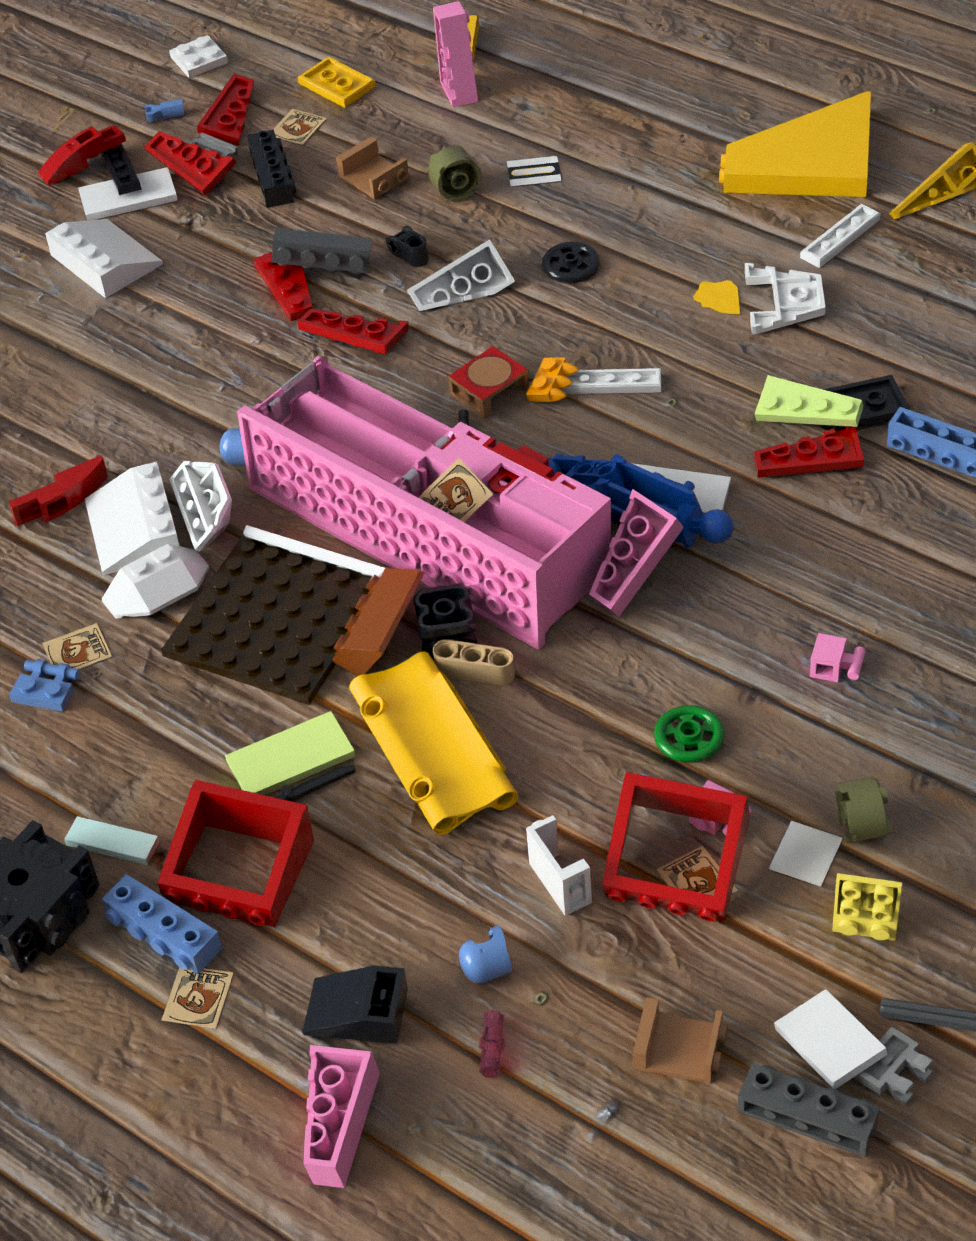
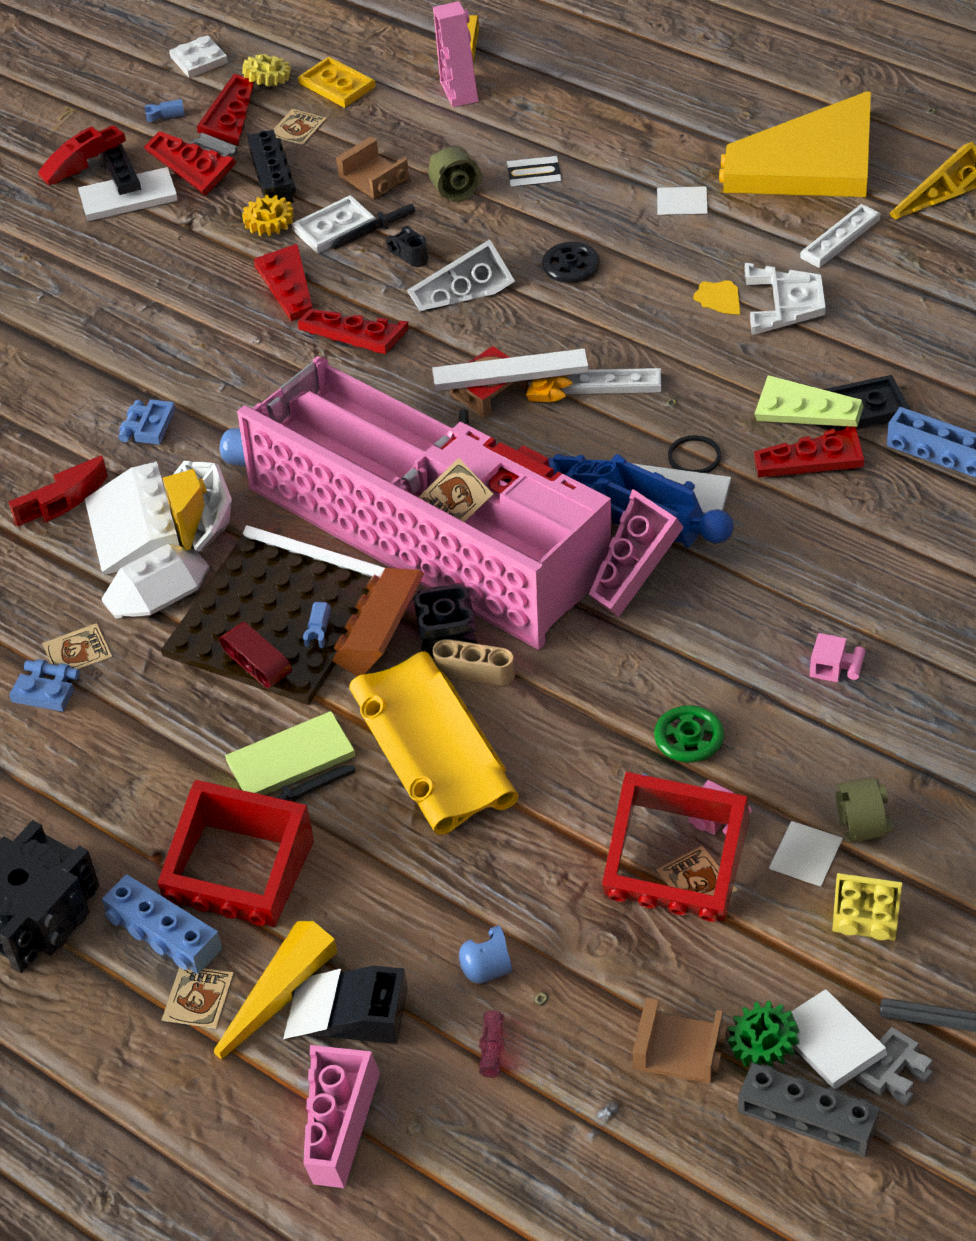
white slope [45,219,163,298] -> none
light aqua tile [64,816,159,865] -> none
dark grey brick [272,228,372,274] -> none
white panel [526,815,592,916] -> none
none -> medium blue plate [118,399,176,445]
none -> yellow slope [162,469,207,551]
none -> yellow wedge [214,921,337,1060]
none -> dark red beam [219,622,292,689]
none -> light yellow gear [242,54,291,86]
none -> yellow gear [242,195,294,236]
none -> white sticker [283,969,341,1039]
none -> white tile [292,195,376,254]
none -> medium blue bar [303,602,331,648]
none -> black sword [332,204,415,249]
none -> white tile [432,349,588,391]
none -> white sticker [657,186,707,215]
none -> black piece [668,435,721,473]
none -> green gear [728,1001,800,1067]

